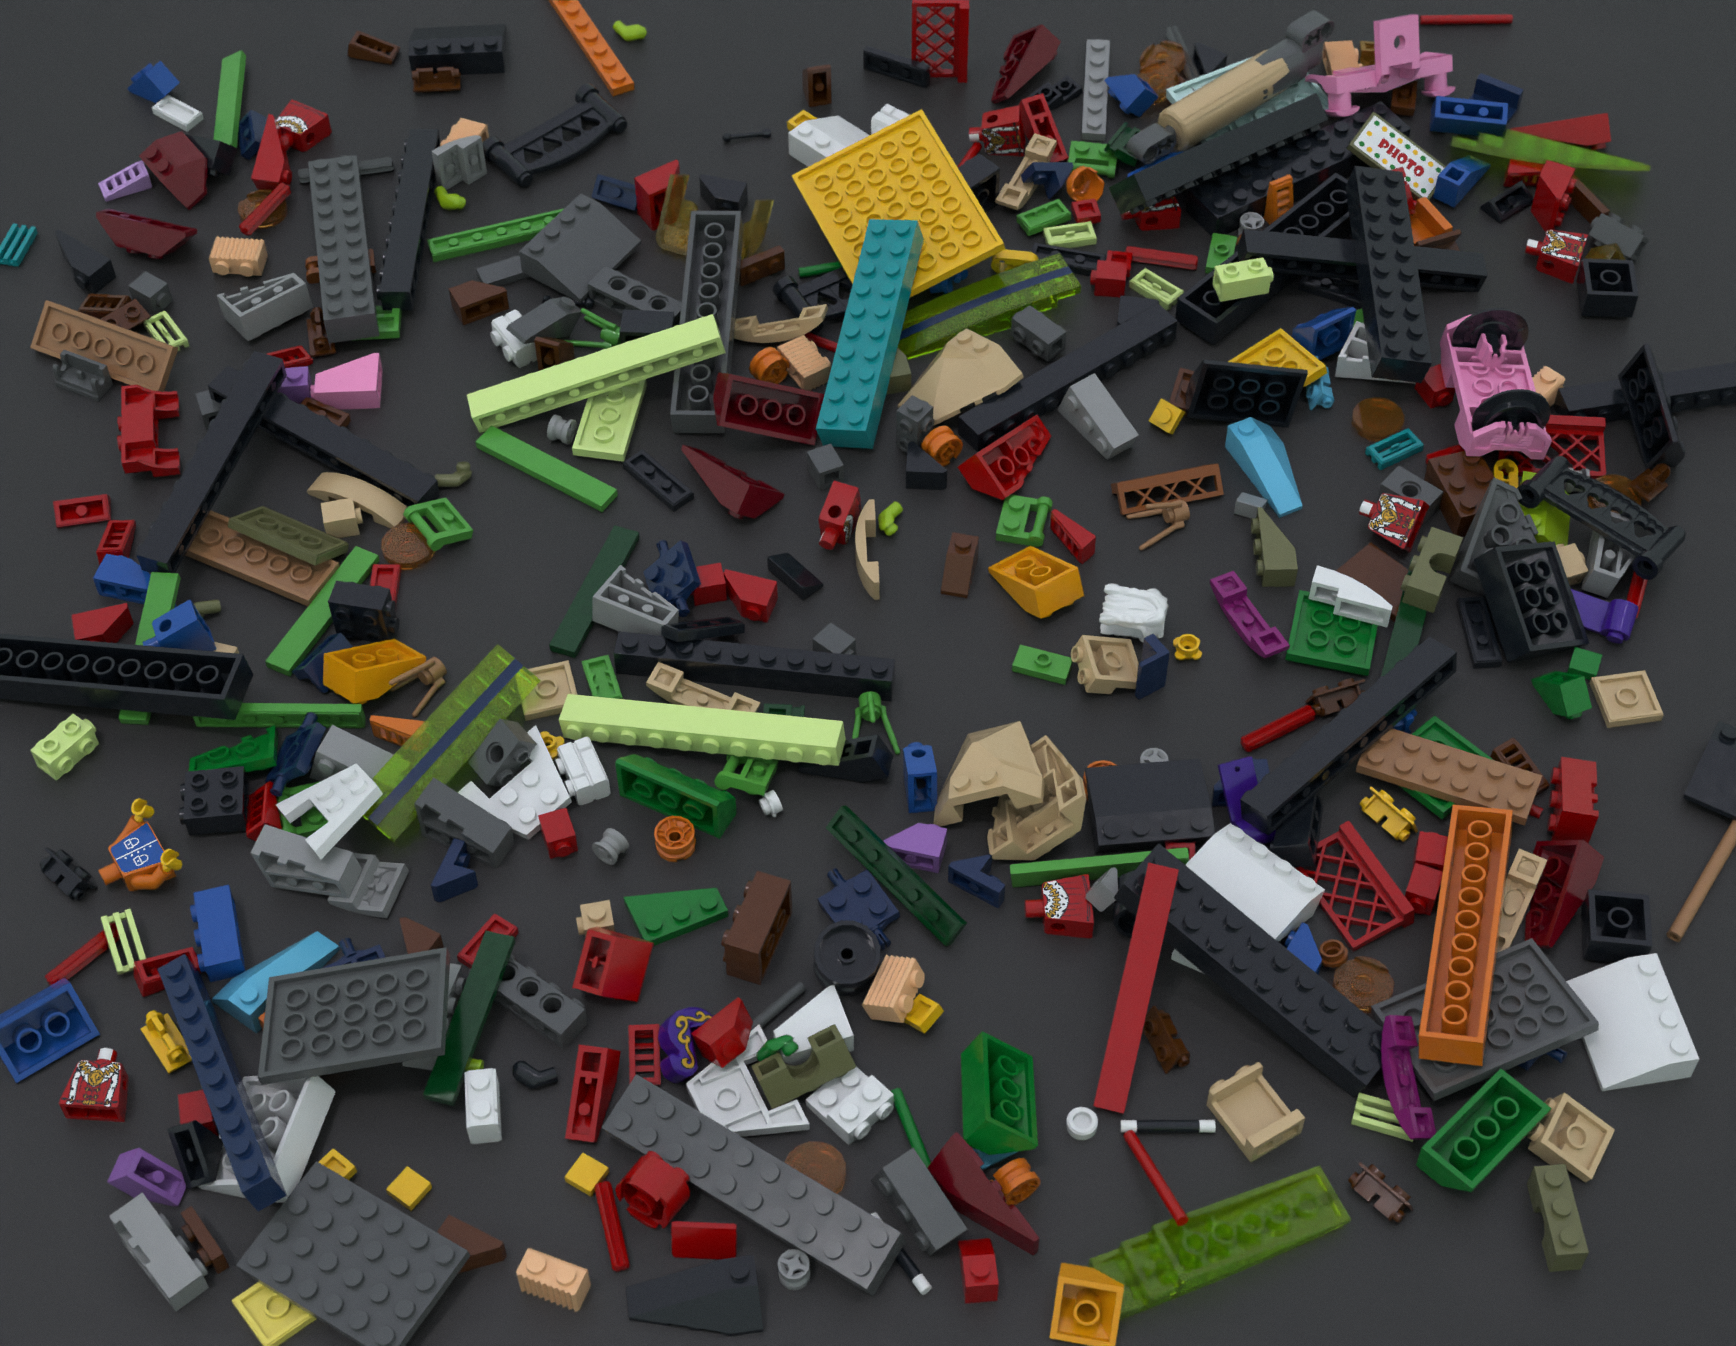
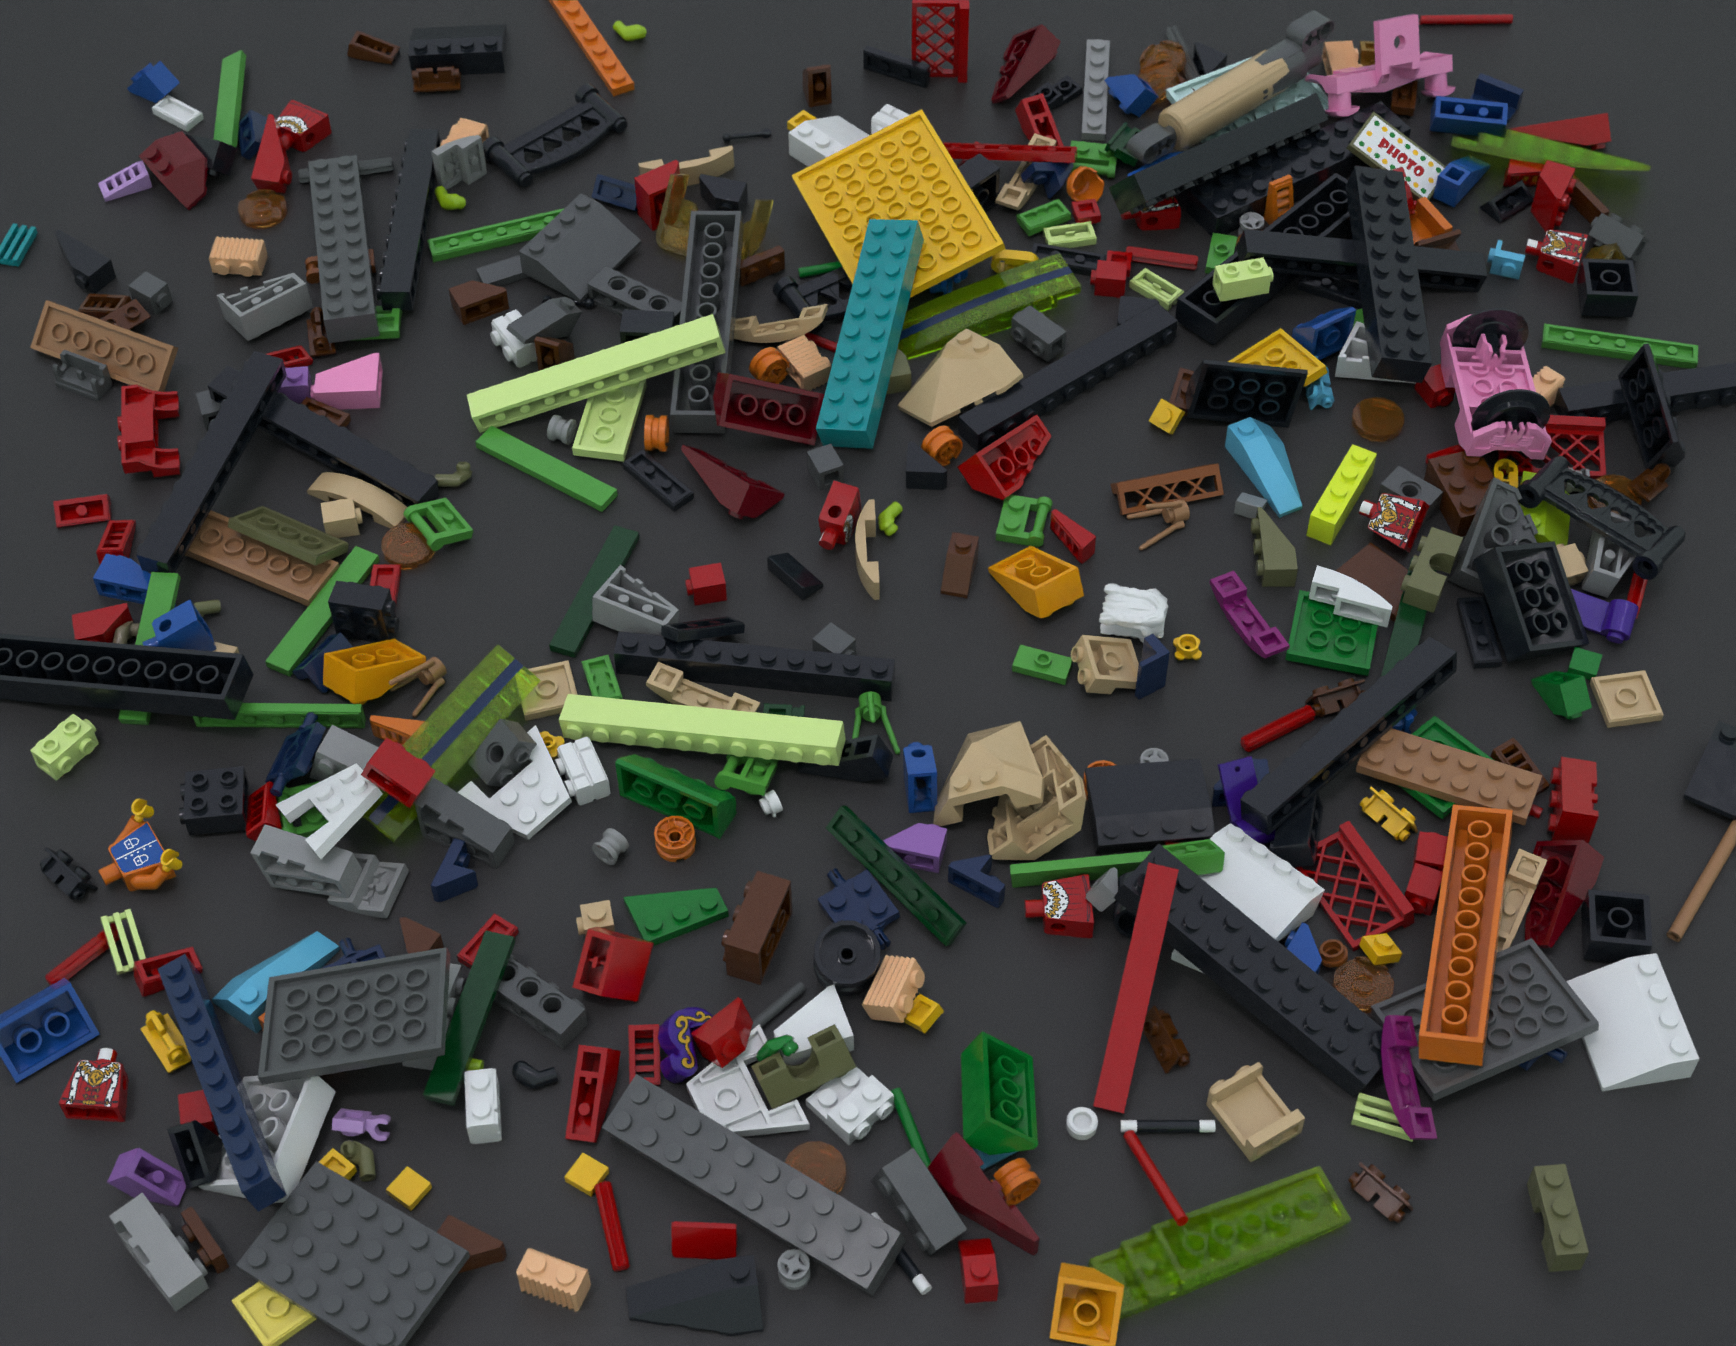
dark red wedge [96,209,197,259] -> none
yellowish green tile [143,311,189,352] -> none
green wing [189,725,278,772] -> none
blue brick [190,885,246,982] -> none
red axle [239,183,291,236] -> none
red brick [538,808,578,859] -> none
bright green plant [565,308,621,349] -> none
red brick [615,1151,690,1228] -> none
dark blue plate [643,540,701,617] -> none
red slope [723,569,778,623] -> none
dark grey brick [896,395,934,452] -> none
torso [969,106,1026,156] -> none
light grey wedge [1058,373,1139,460] -> none
teal tile [1365,428,1424,470] -> none
green slope [1416,1068,1551,1192] -> none
tan plate [1527,1092,1615,1182] -> none
none -> dark tan arm [113,621,140,644]
none -> lavender plate [332,1108,391,1141]
none -> olive arm [340,1140,376,1182]
none -> red slope [361,737,435,808]
none -> tan slope [638,146,734,187]
none -> orange wheel [644,415,669,452]
none -> red tile [942,142,1077,163]
none -> bright green slope [1163,839,1225,875]
none -> neon yellow brick [1306,444,1377,545]
none -> yellow plate [1359,933,1403,965]
none -> medium azure bracket [1487,240,1525,280]
none -> bright green tile [1541,324,1698,369]

